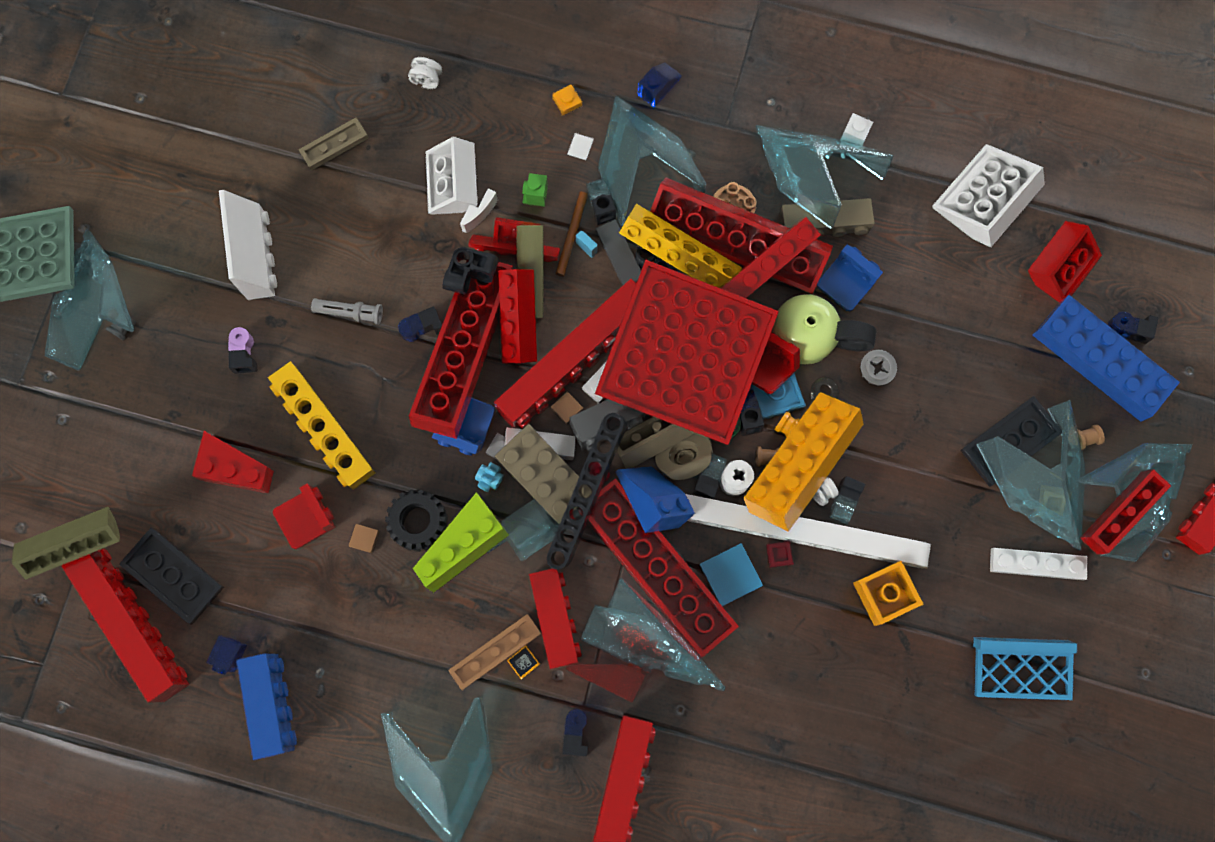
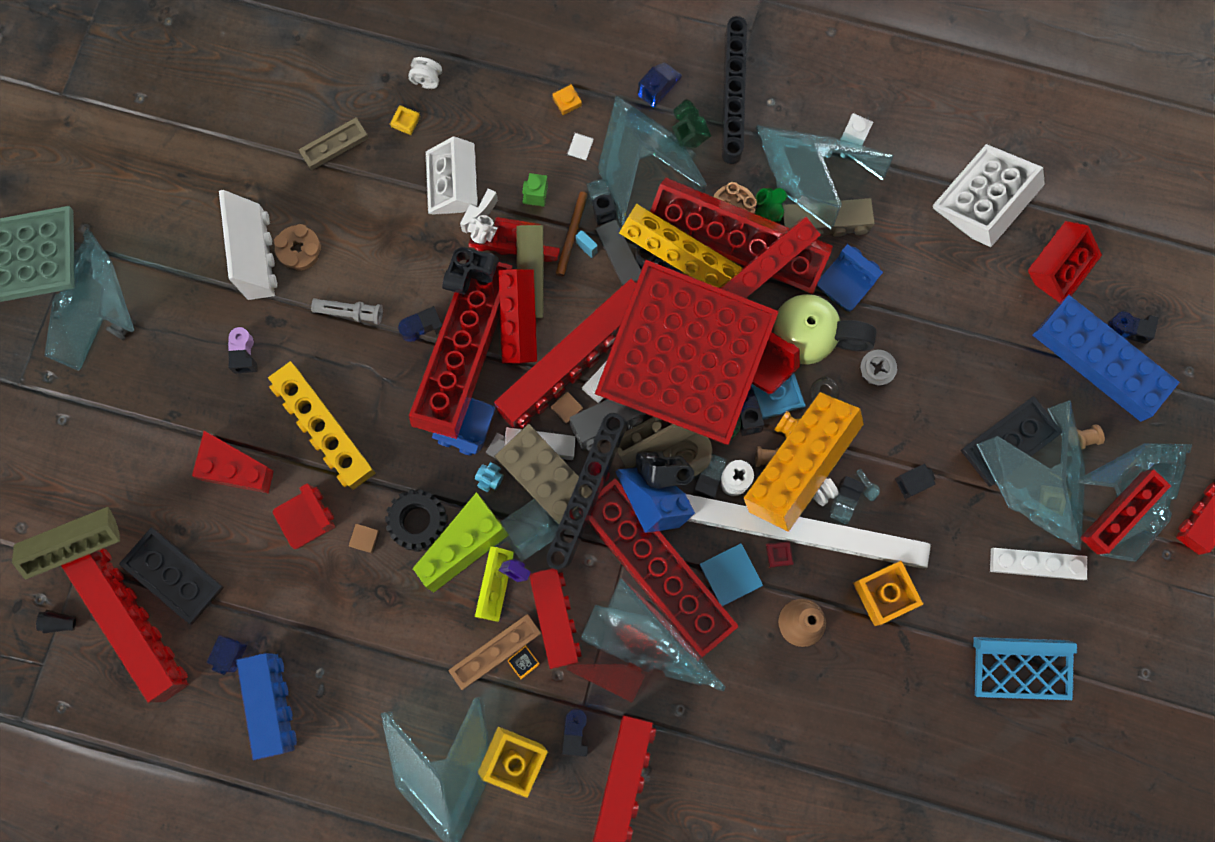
none -> black cone [36,610,76,634]
none -> medium nougat plate [274,224,321,271]
none -> yellow tile [390,105,420,135]
none -> white gear [467,215,497,244]
none -> neon yellow plate [475,546,514,622]
none -> yellow brick [478,727,548,798]
none -> dark purple plate [499,559,531,582]
none -> black piece [636,450,695,488]
none -> clear green brick [672,99,711,148]
none -> black beam [722,16,747,165]
none -> green plate [754,188,788,223]
none -> medium nougat cone [778,599,826,647]
none -> clear light blue hand [856,469,880,501]
none -> black brick [895,464,936,500]

